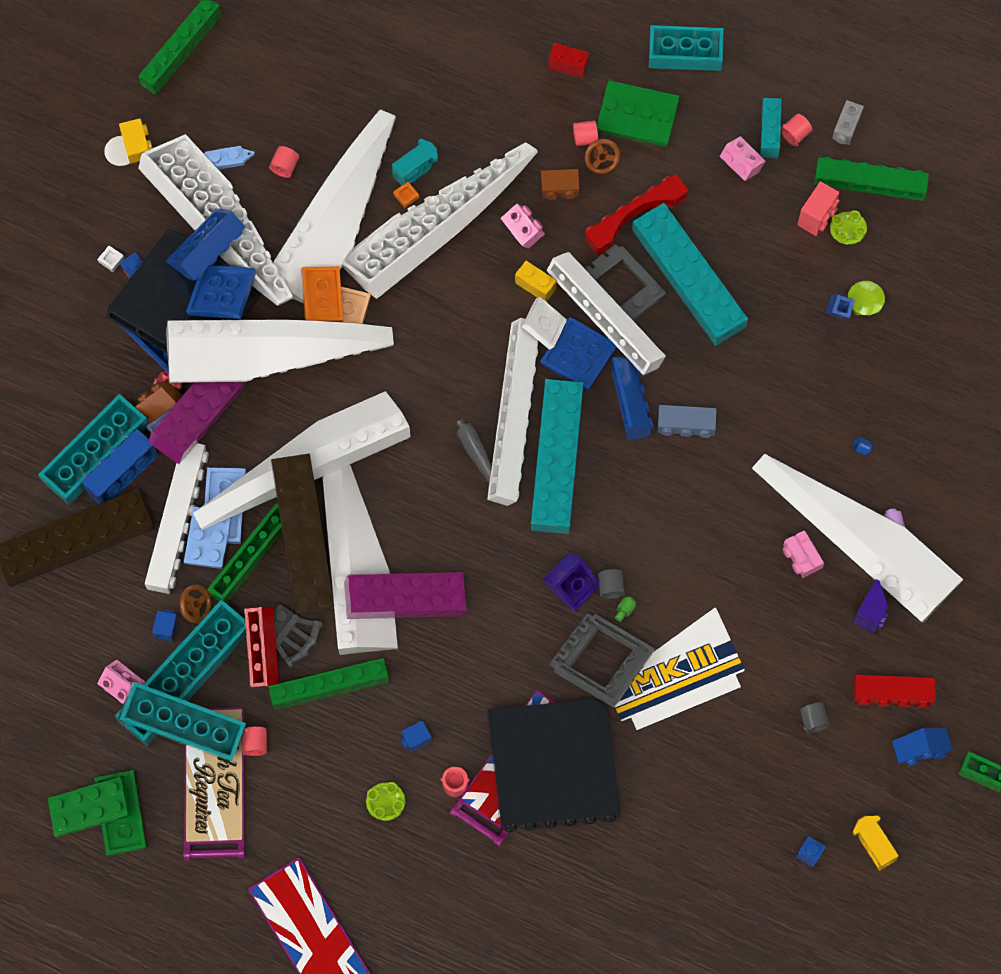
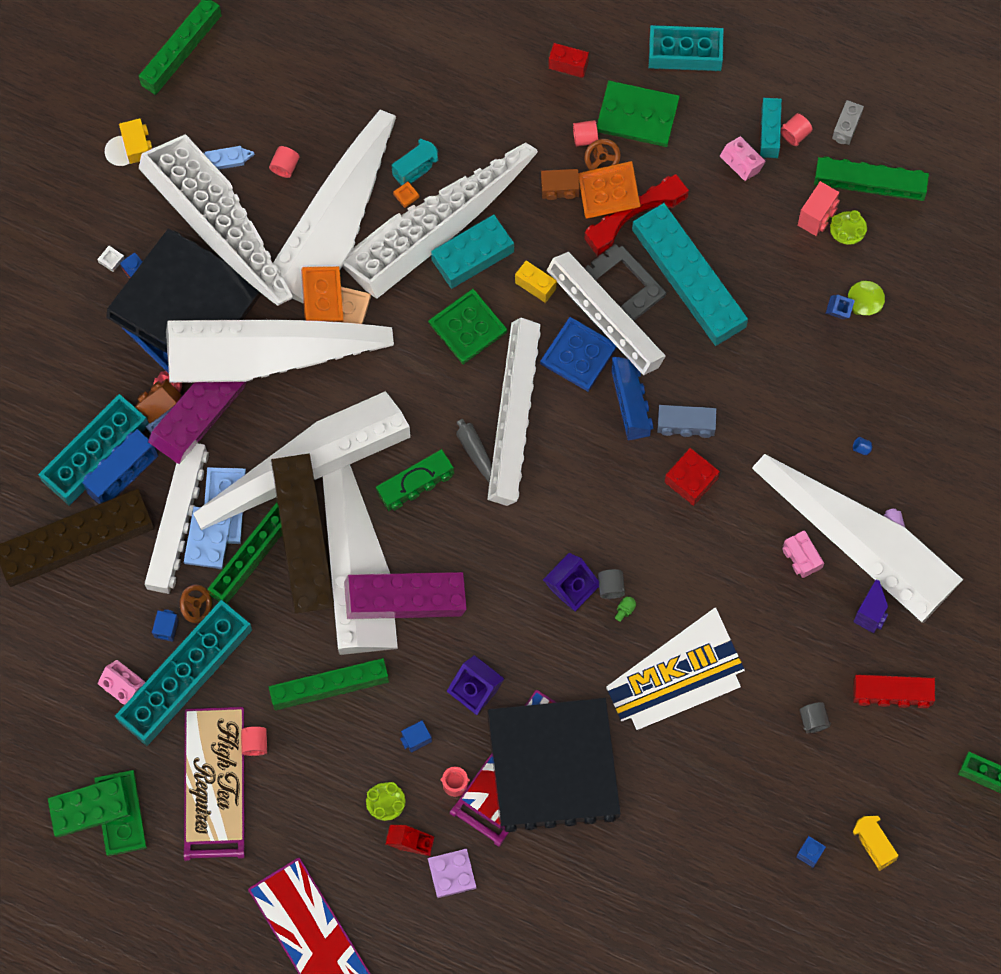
teal brick [117,682,246,761] -> none
blue slope [166,208,246,280] -> none
blue plate [186,265,256,319] -> none
red brick [244,607,279,687] -> none
dark grey plate [273,604,323,669] -> none
bright pink brick [501,204,545,248] -> none
white plate [522,297,567,350] -> none
teal brick [531,379,583,534] -> none
dark grey hinge [550,613,655,708] -> none
blue brick [892,728,953,766] -> none
none -> green brick [376,449,454,512]
none -> red slope [386,825,434,856]
none -> green plate [428,289,508,364]
none -> lavender plate [428,849,476,898]
none -> teal brick [431,215,514,289]
none -> dark purple slope [447,655,504,715]
none -> orange plate [578,161,641,219]
none -> red brick [664,448,720,506]

